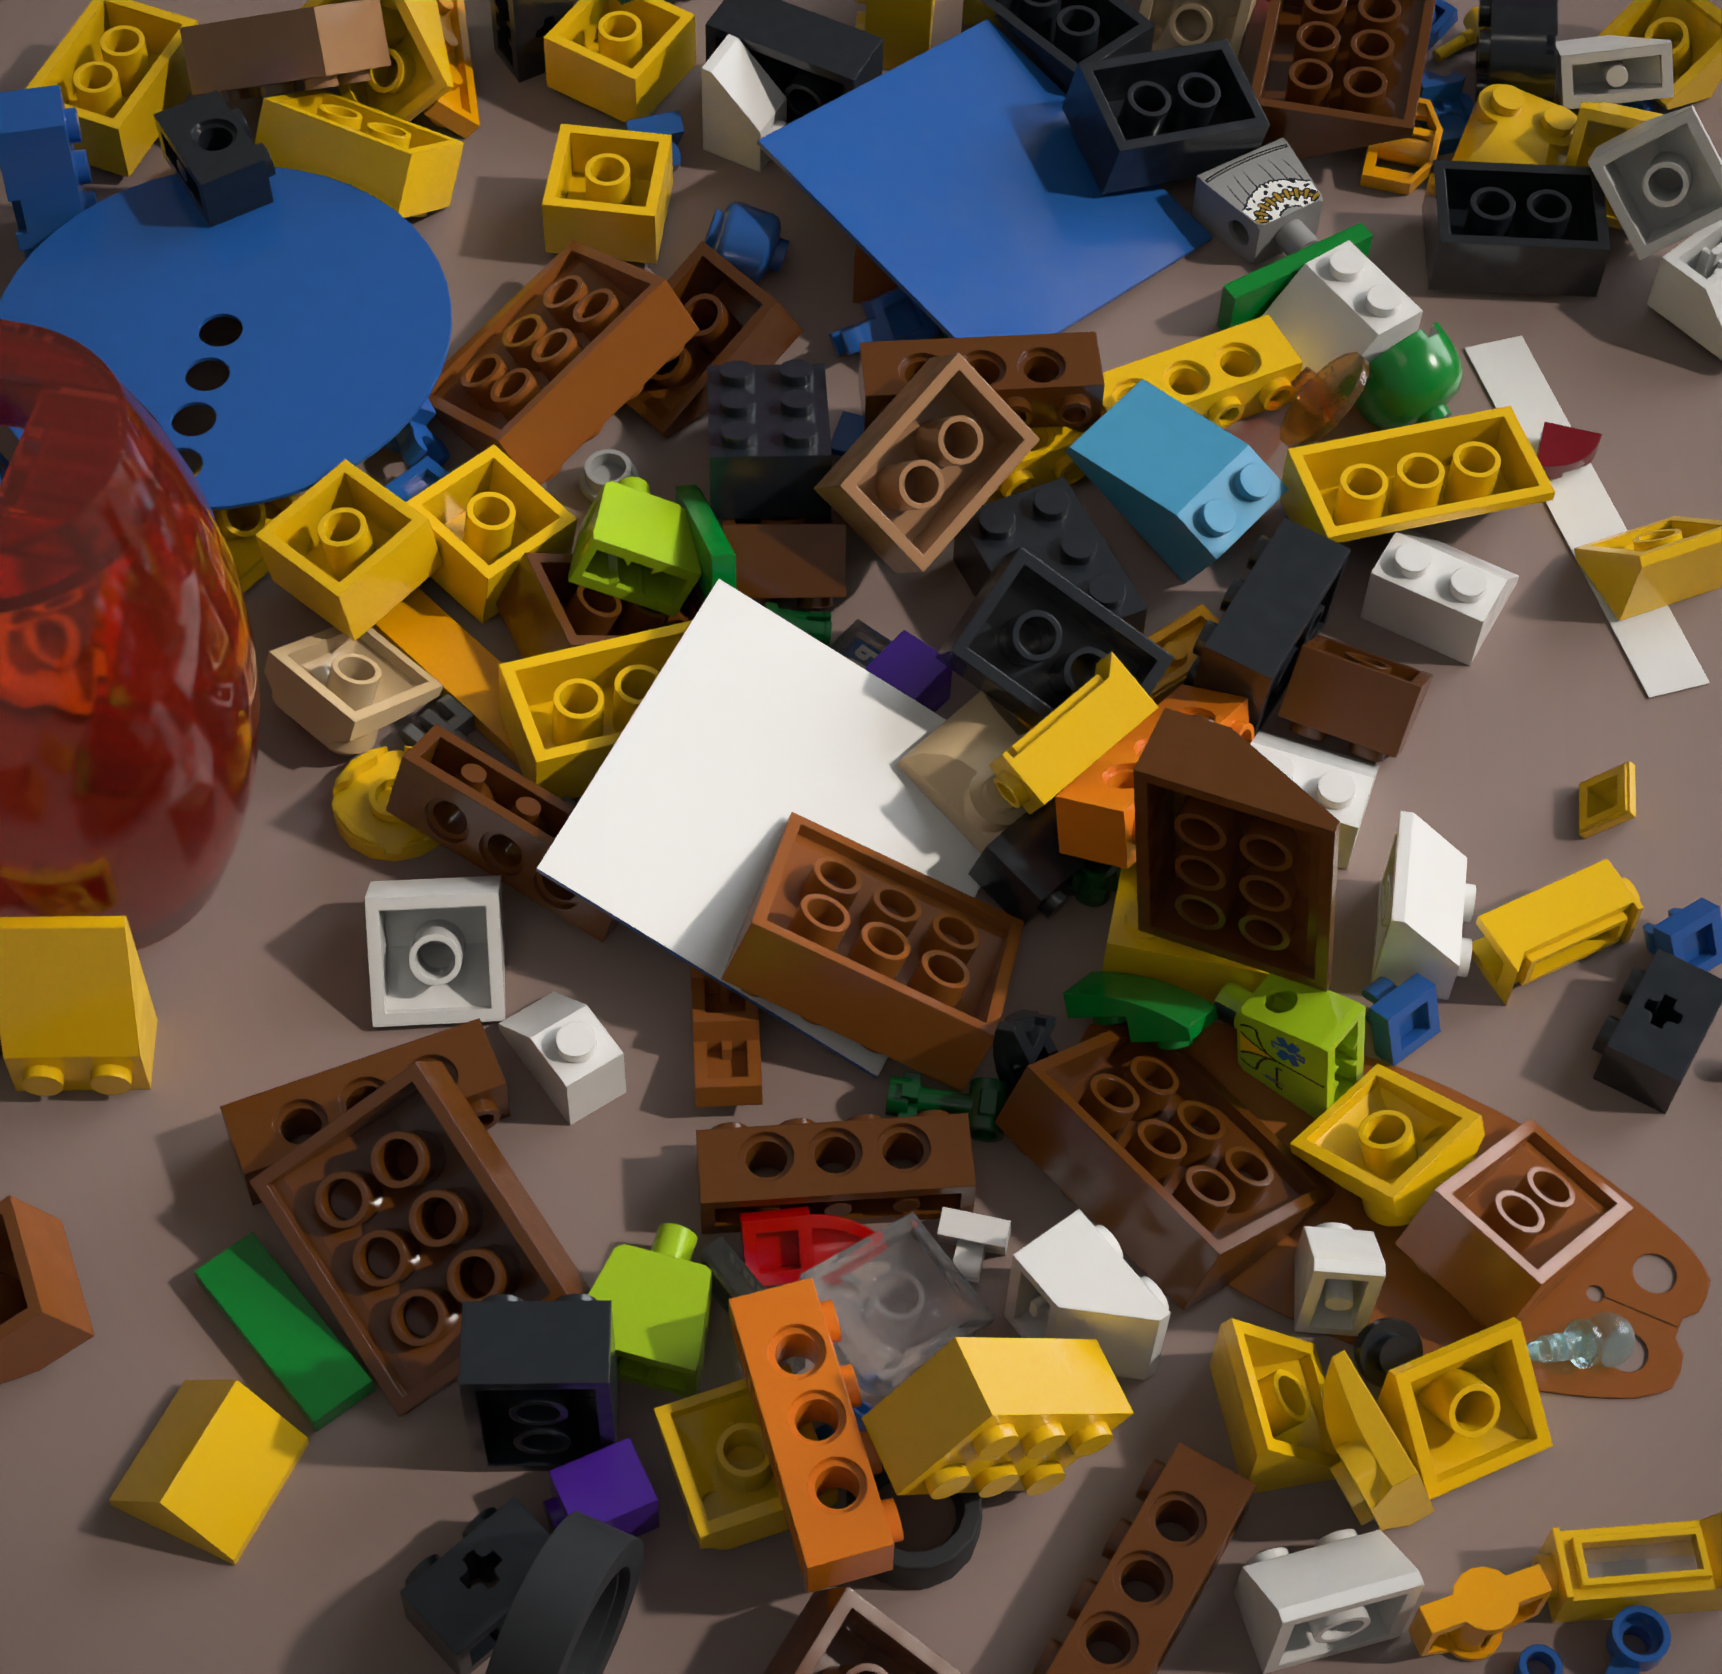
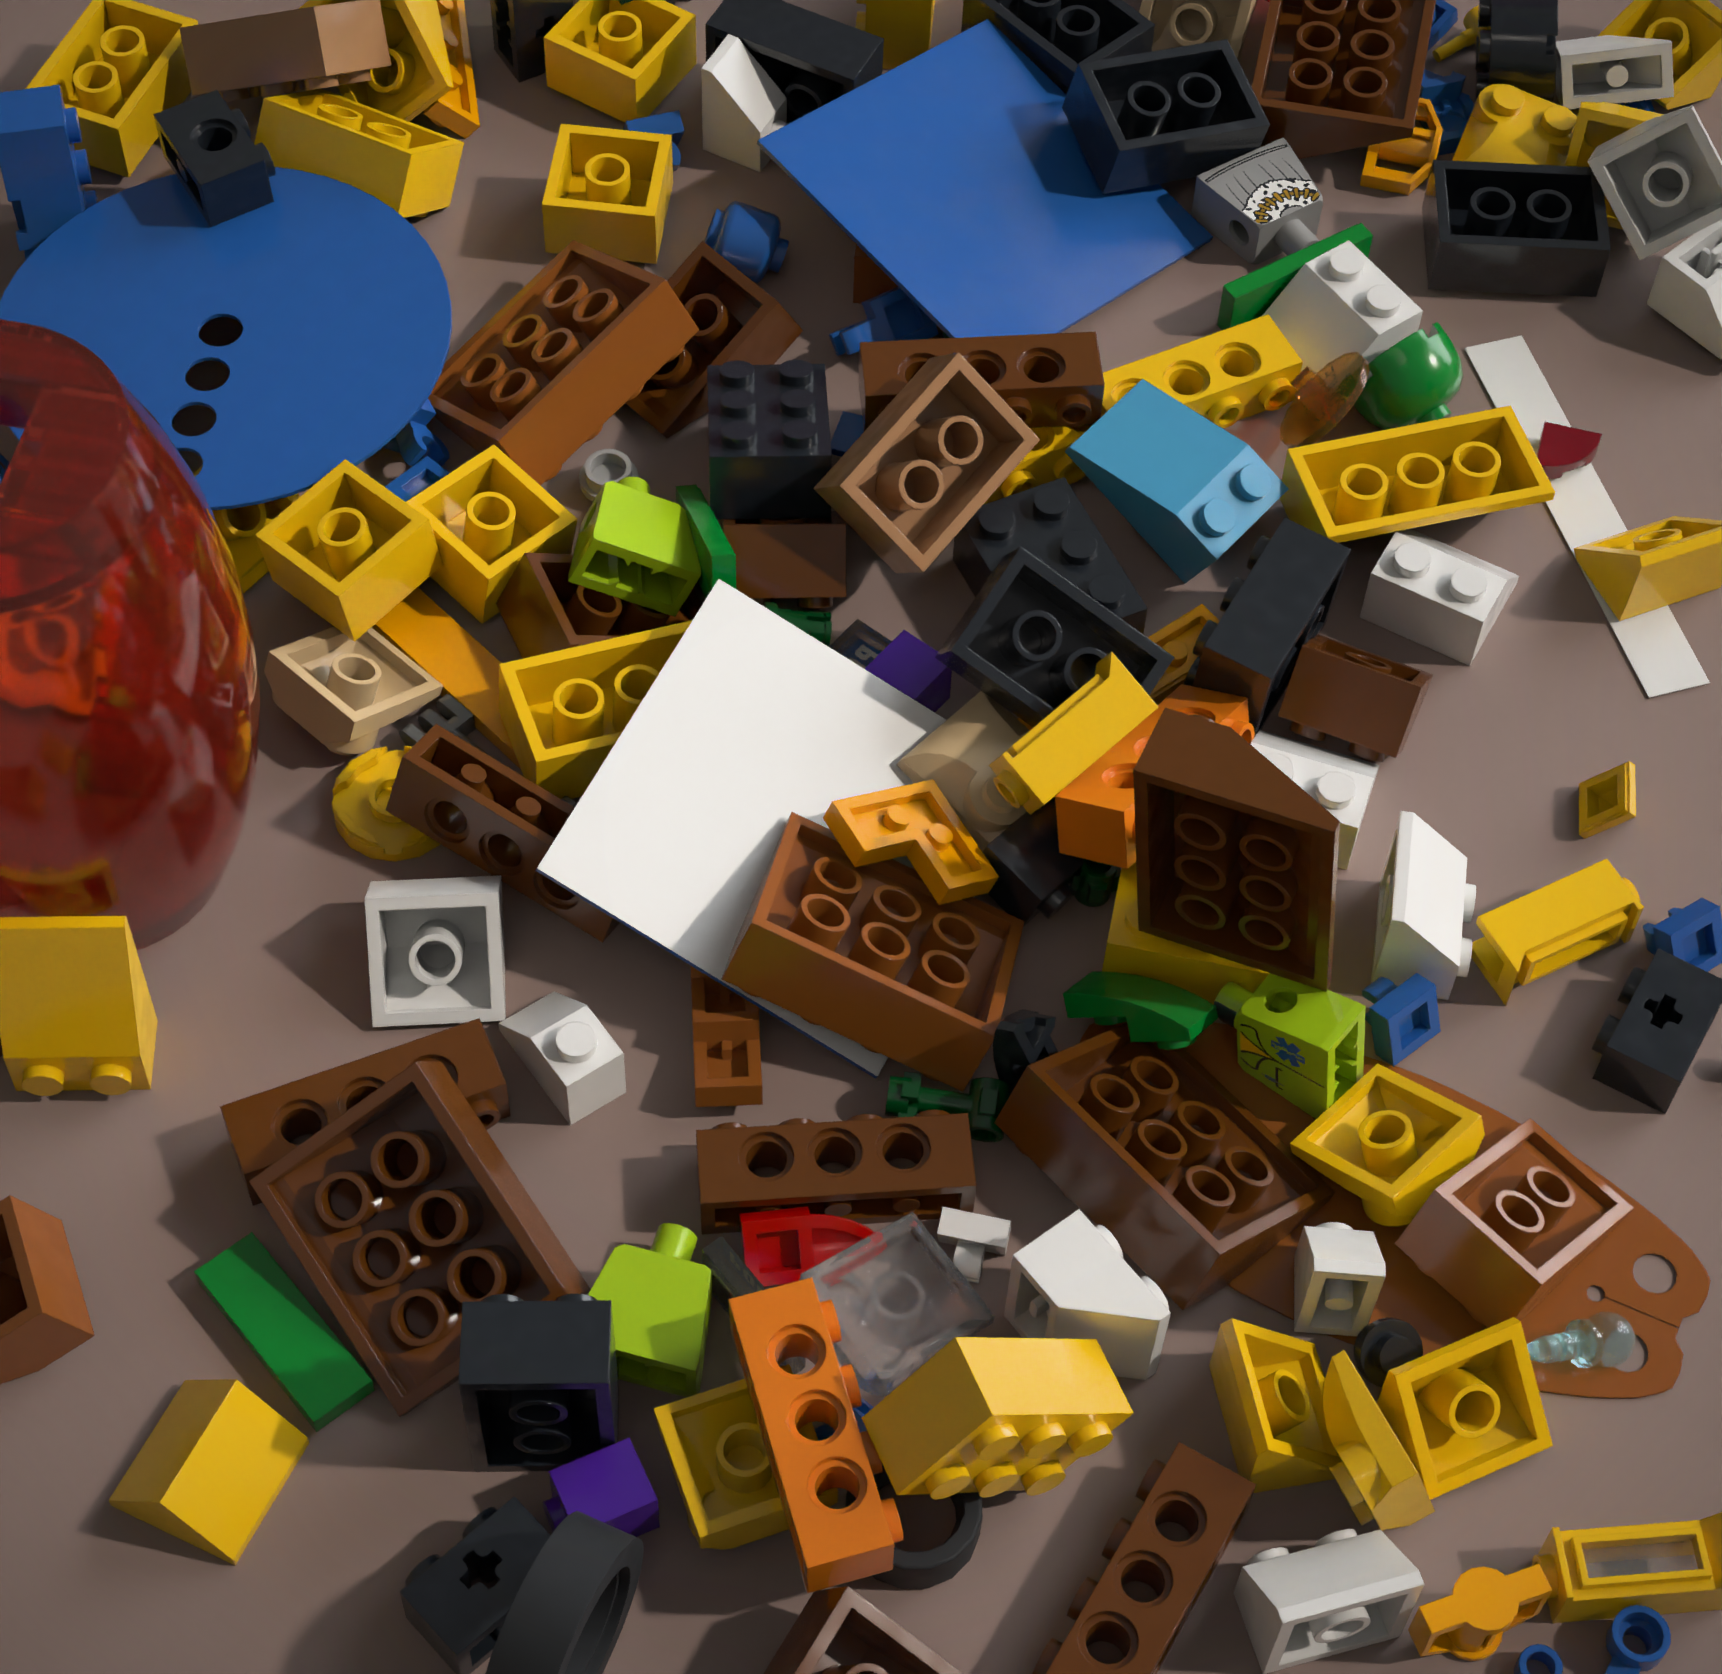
none -> light orange plate [823,779,999,905]

